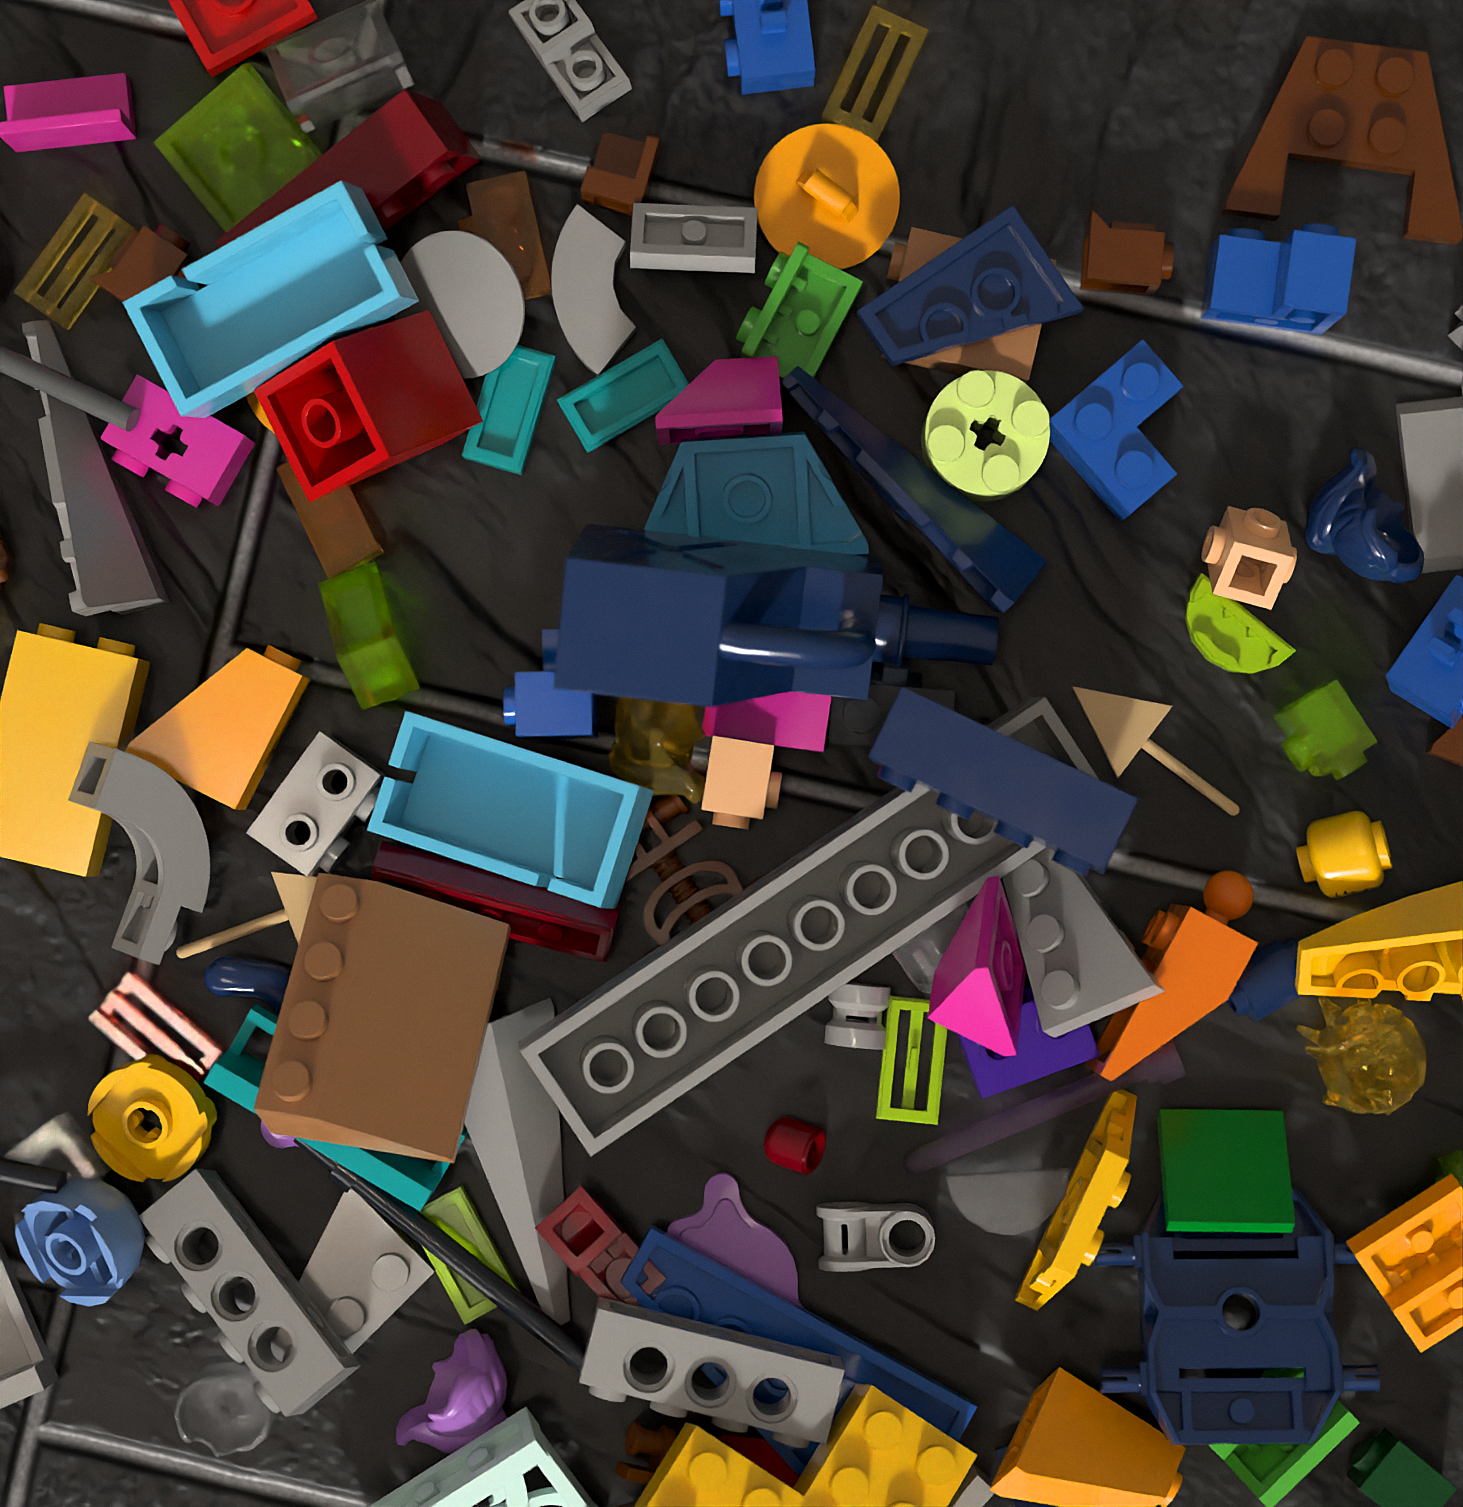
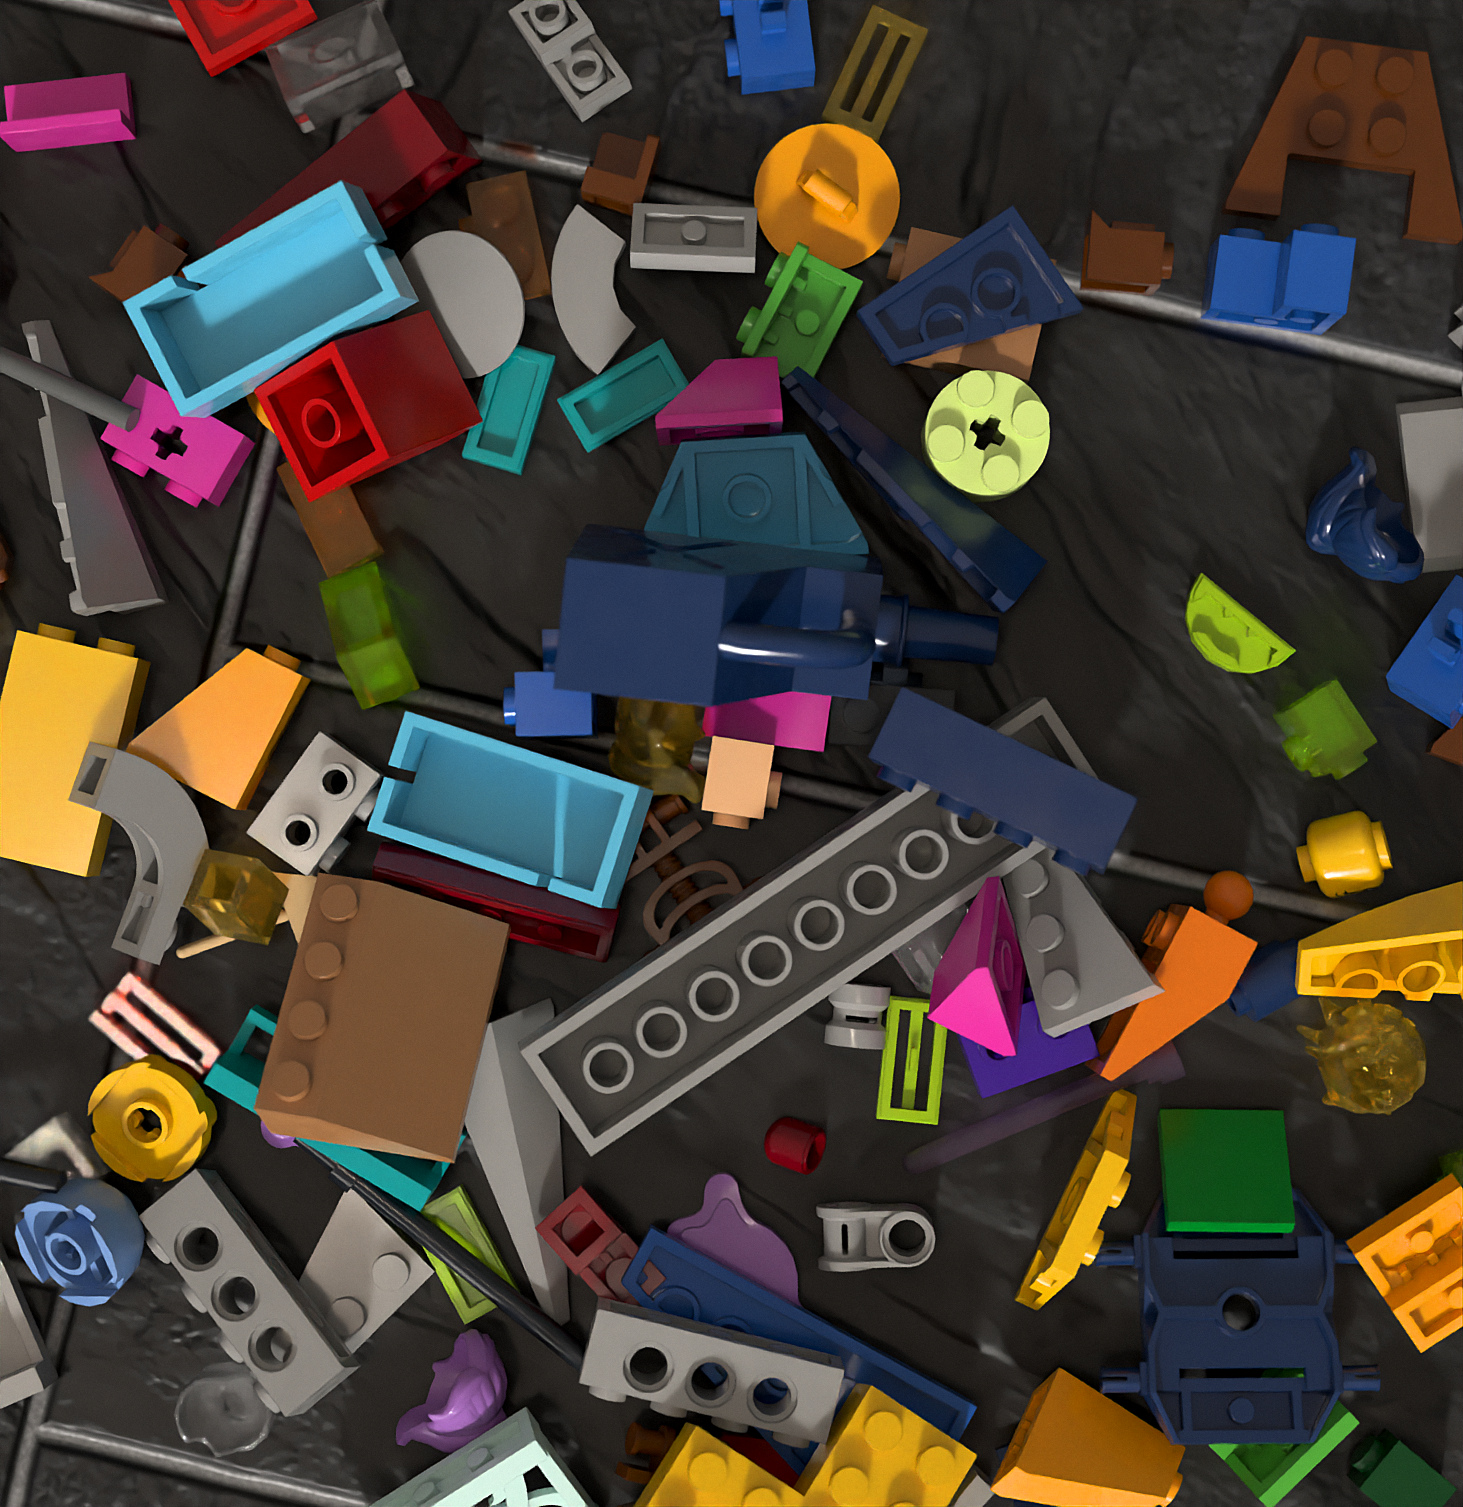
clear yellow tile [14,193,138,331] -> none
clear neon green hinge [154,63,322,233] -> none
dark blue arm [204,955,291,1017] -> none
clear tile [945,1168,1069,1235] -> none
blue brick [1049,339,1183,522] -> none
tan piece [1071,686,1239,816] -> none
light nougat brick [1201,506,1297,609] -> none
none -> clear yellow brick [182,848,290,945]

